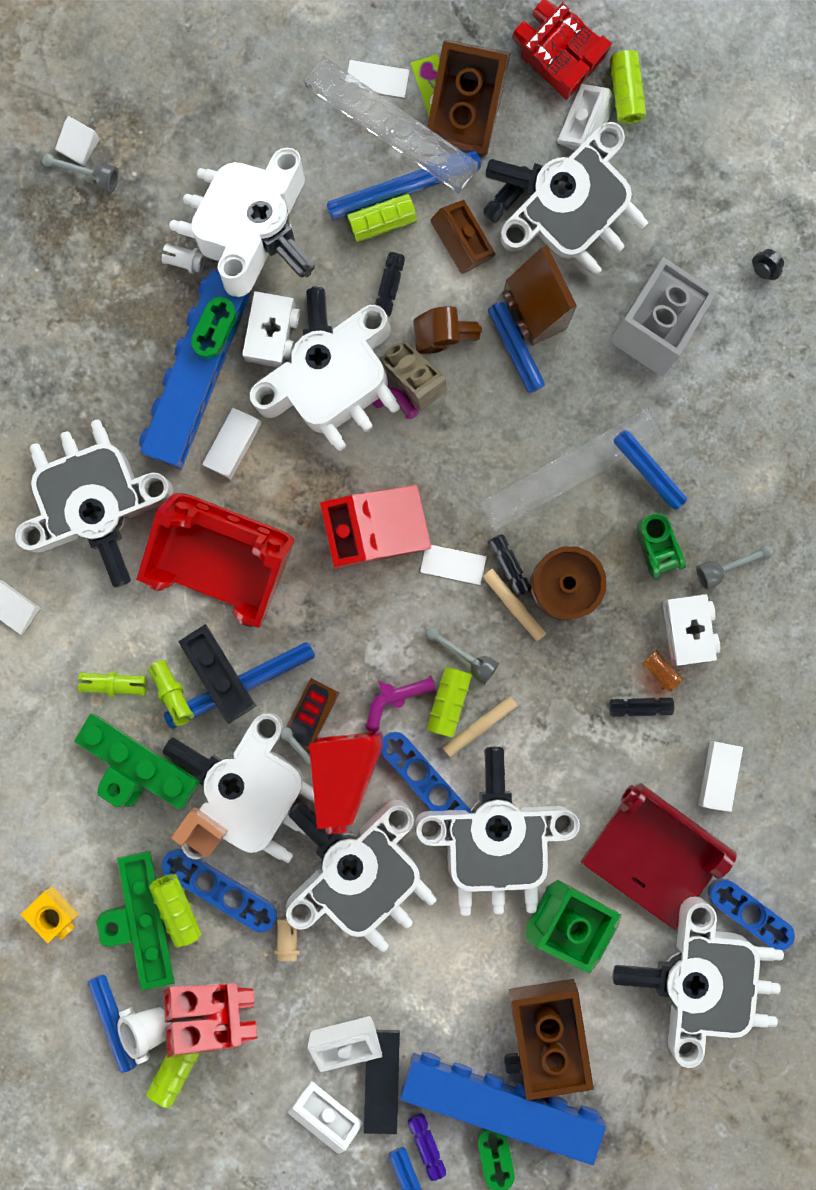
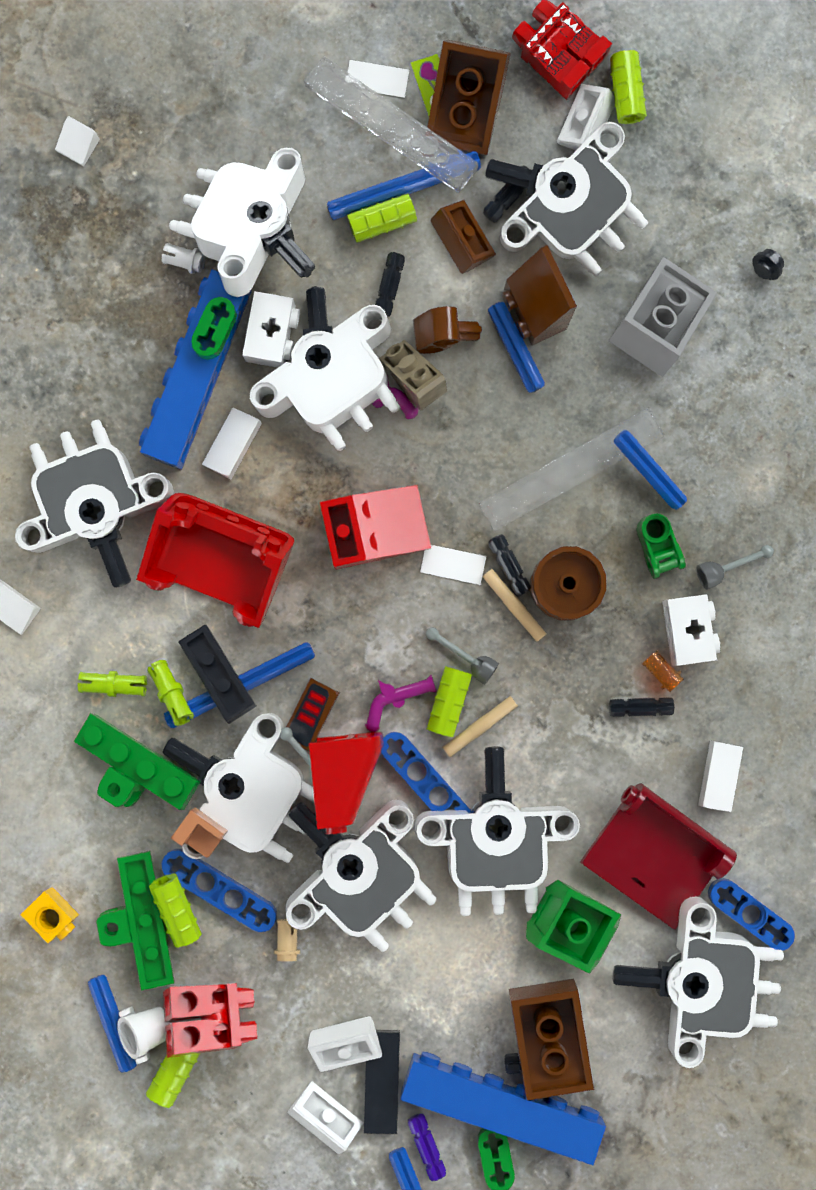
hinge [42,154,119,193] -> none

